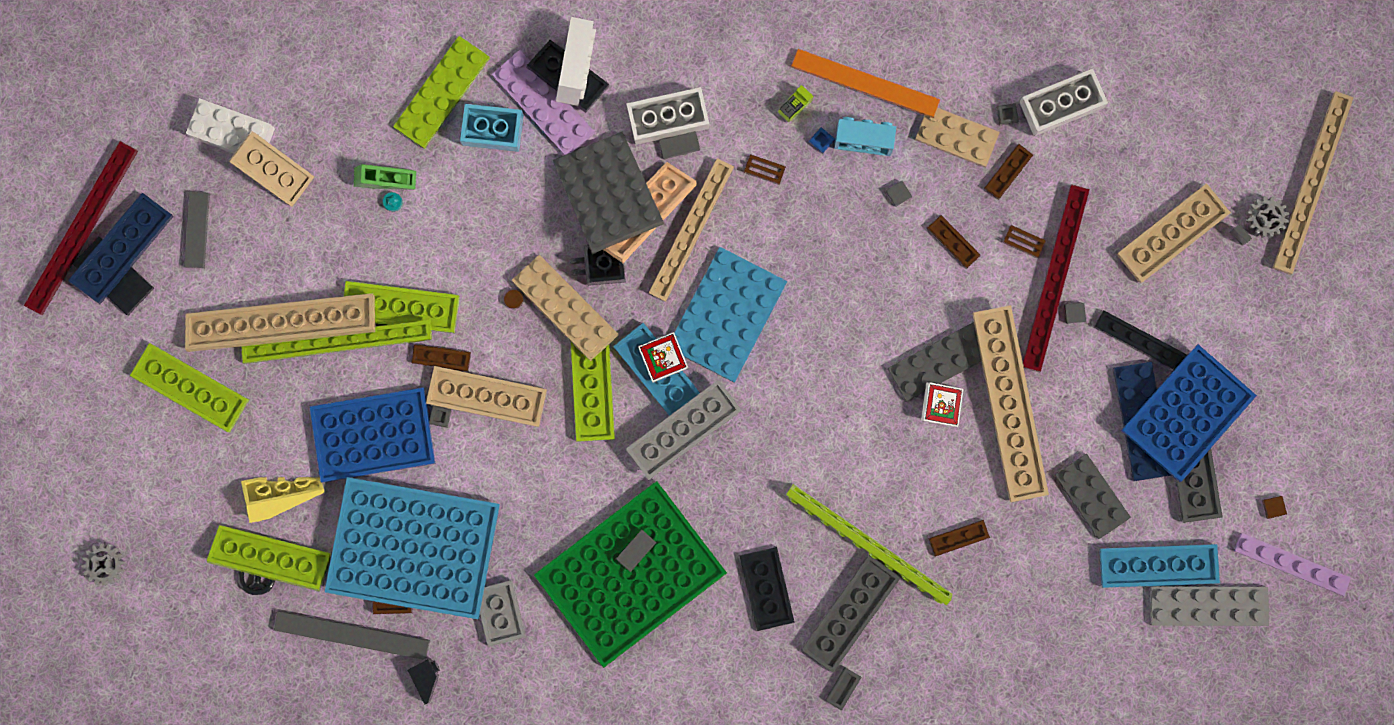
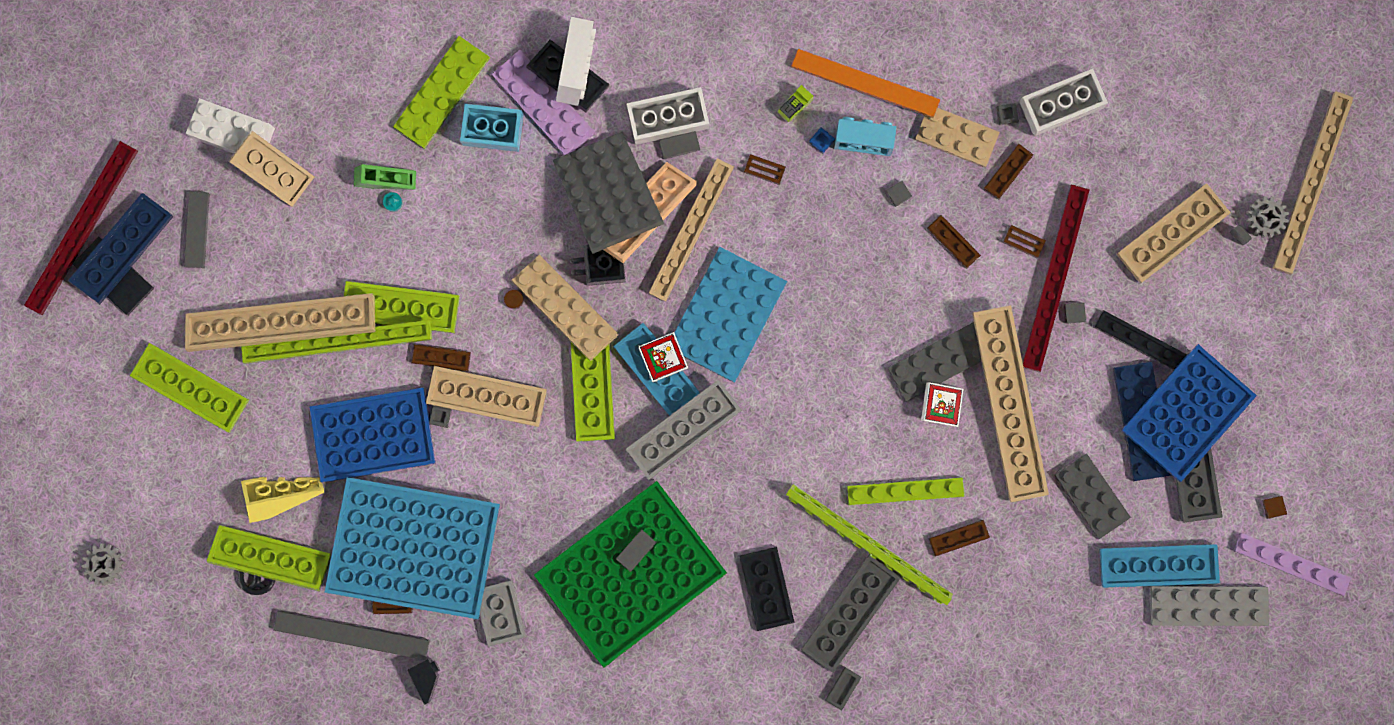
none -> lime plate [847,478,964,505]

